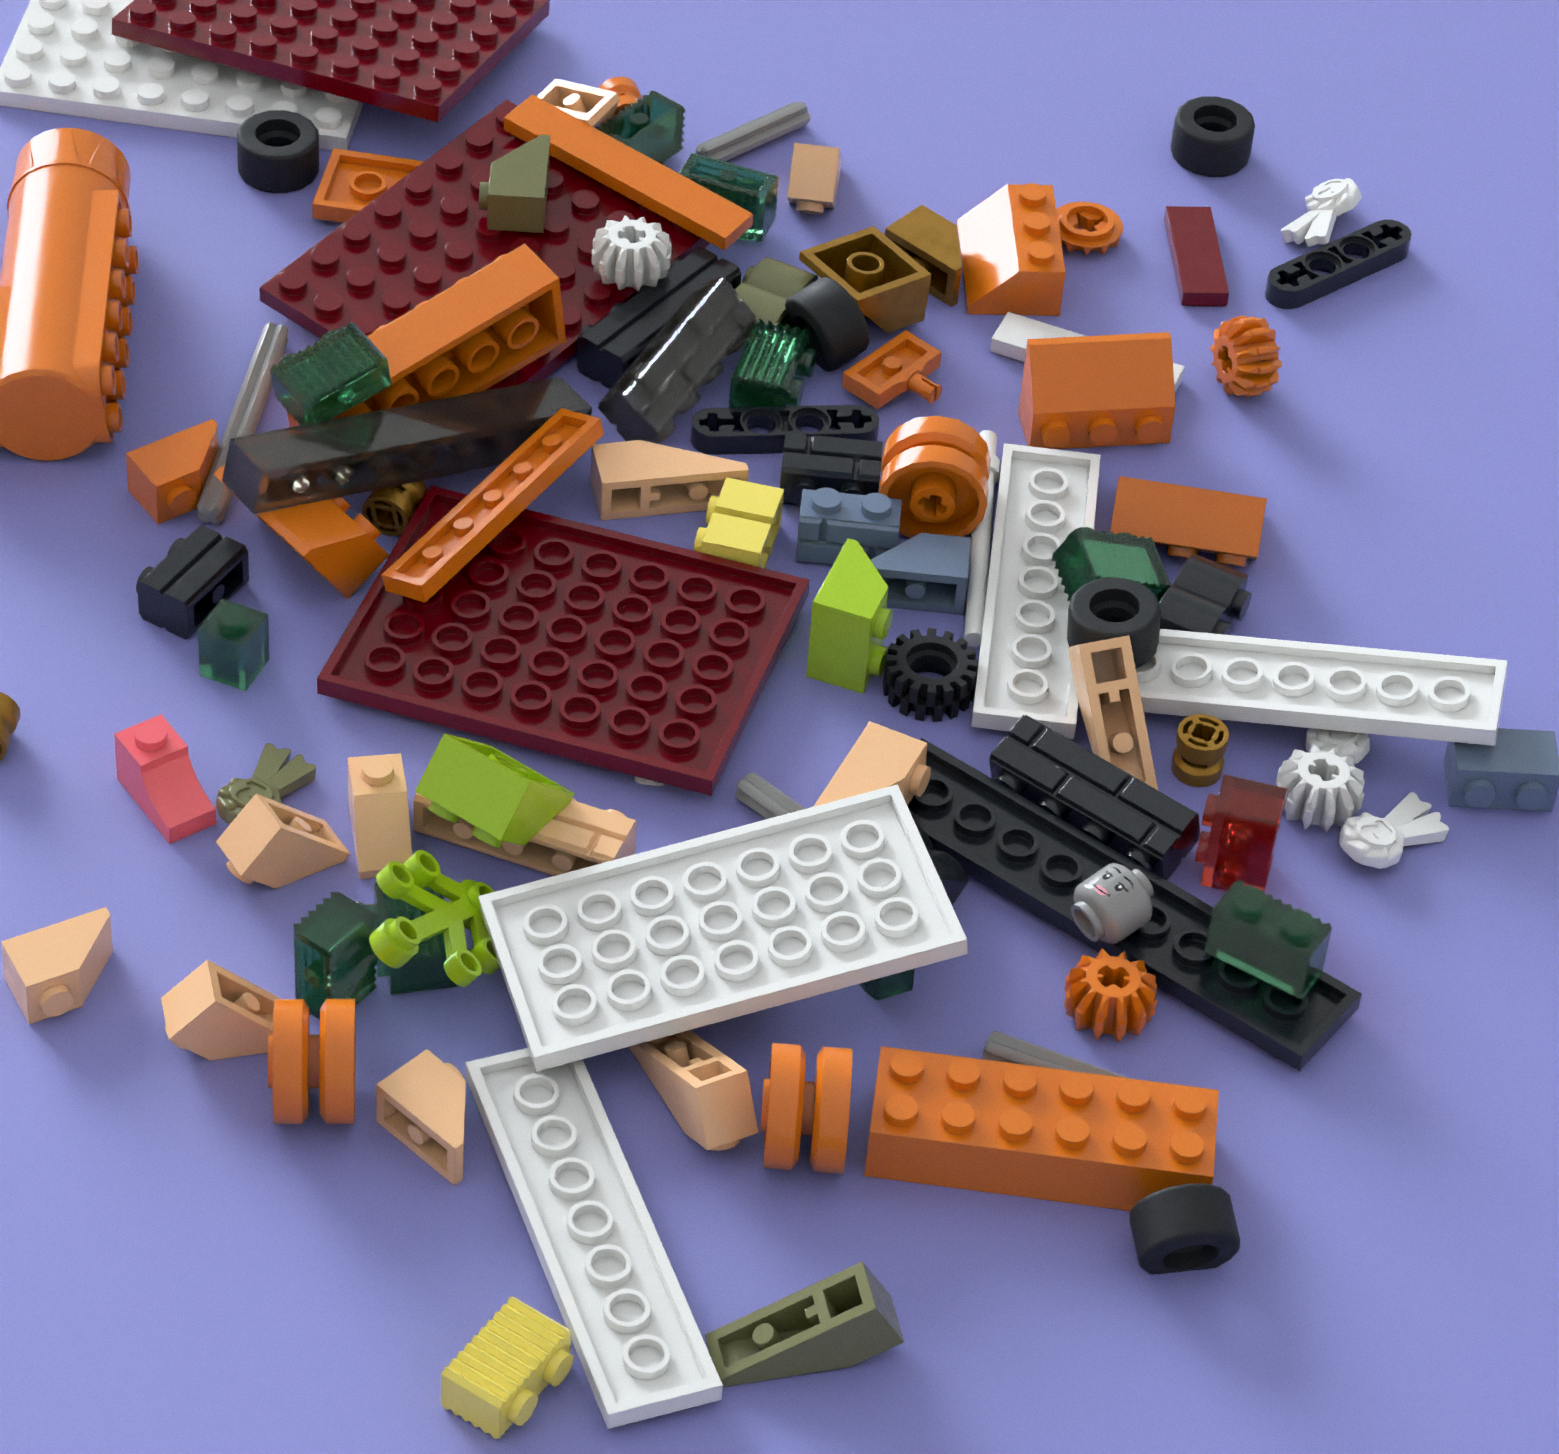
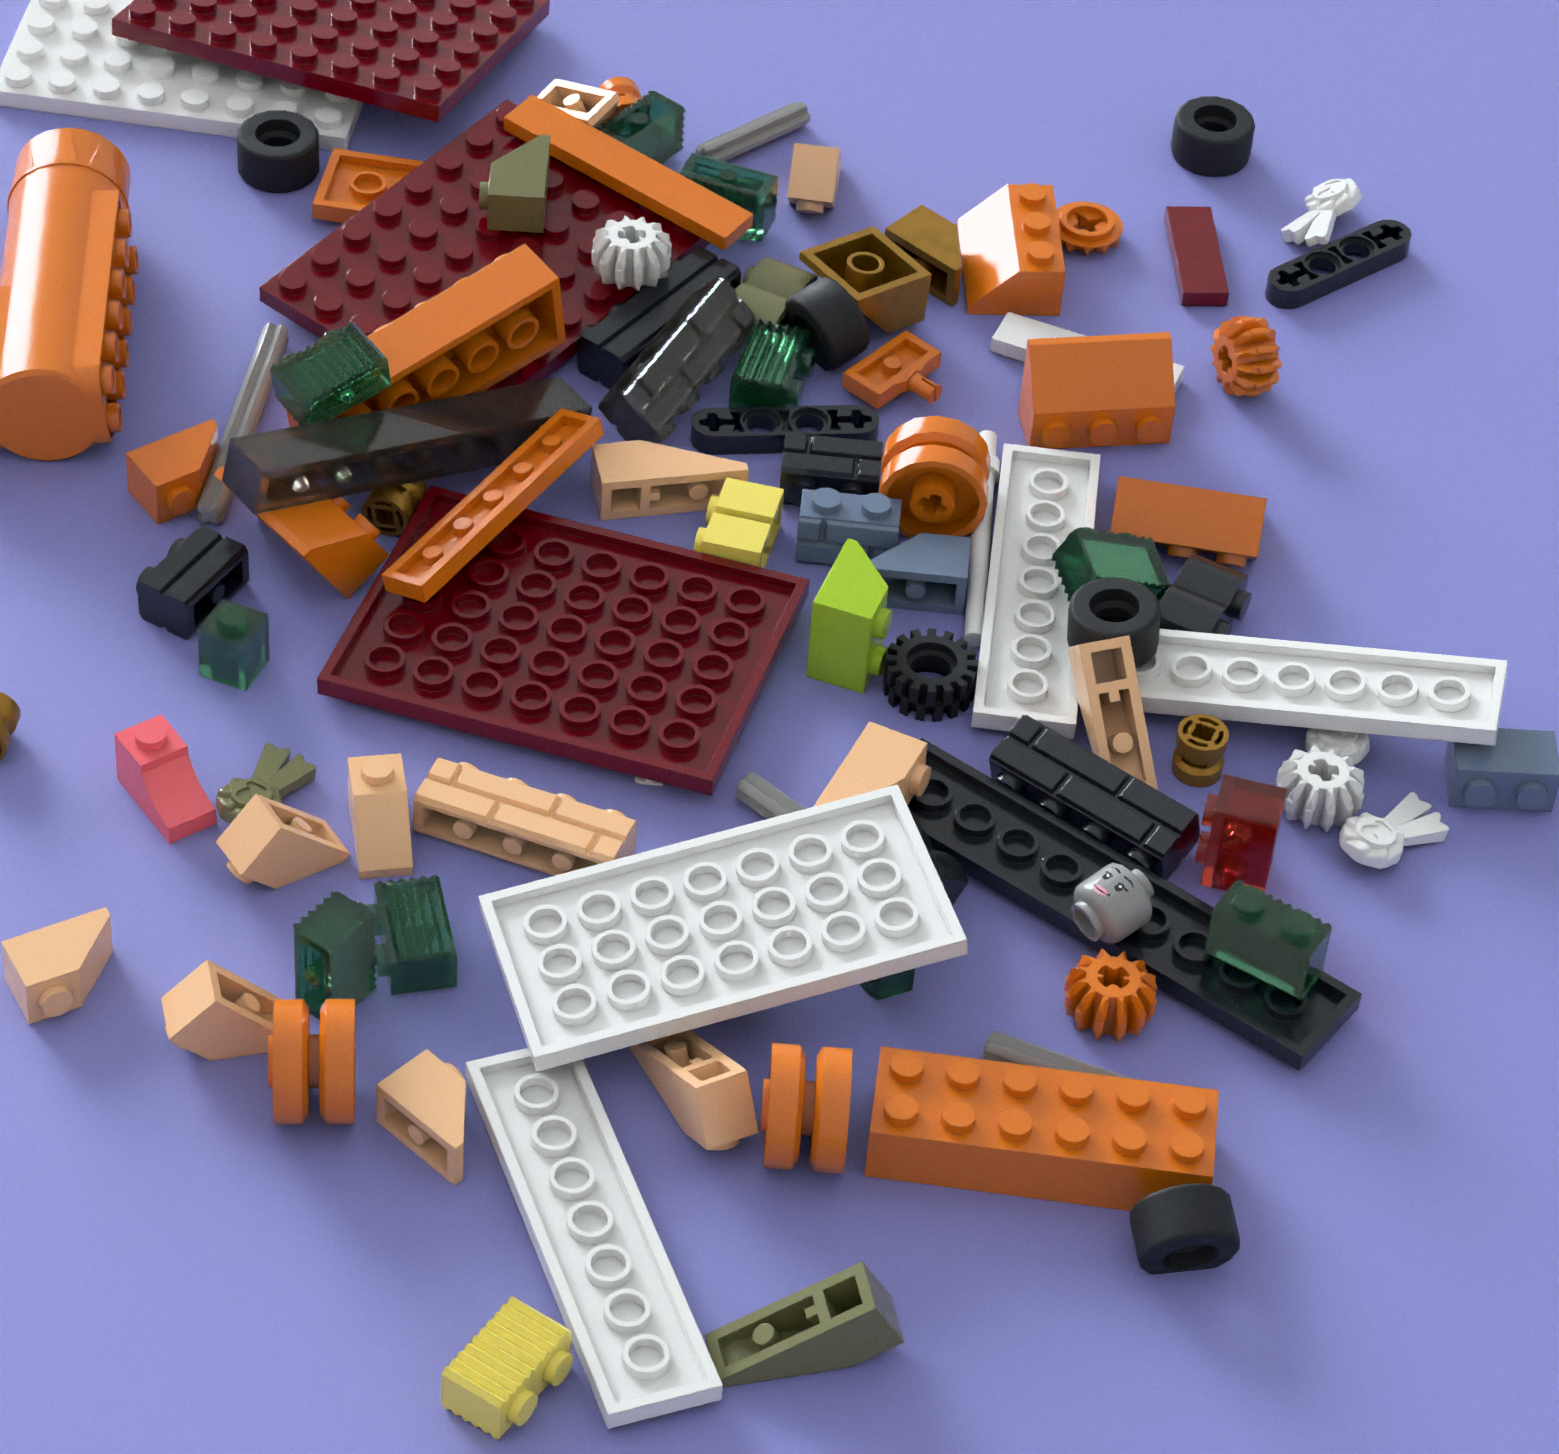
lime plant [369,850,500,987] -> none
lime slope [415,733,575,848] -> none

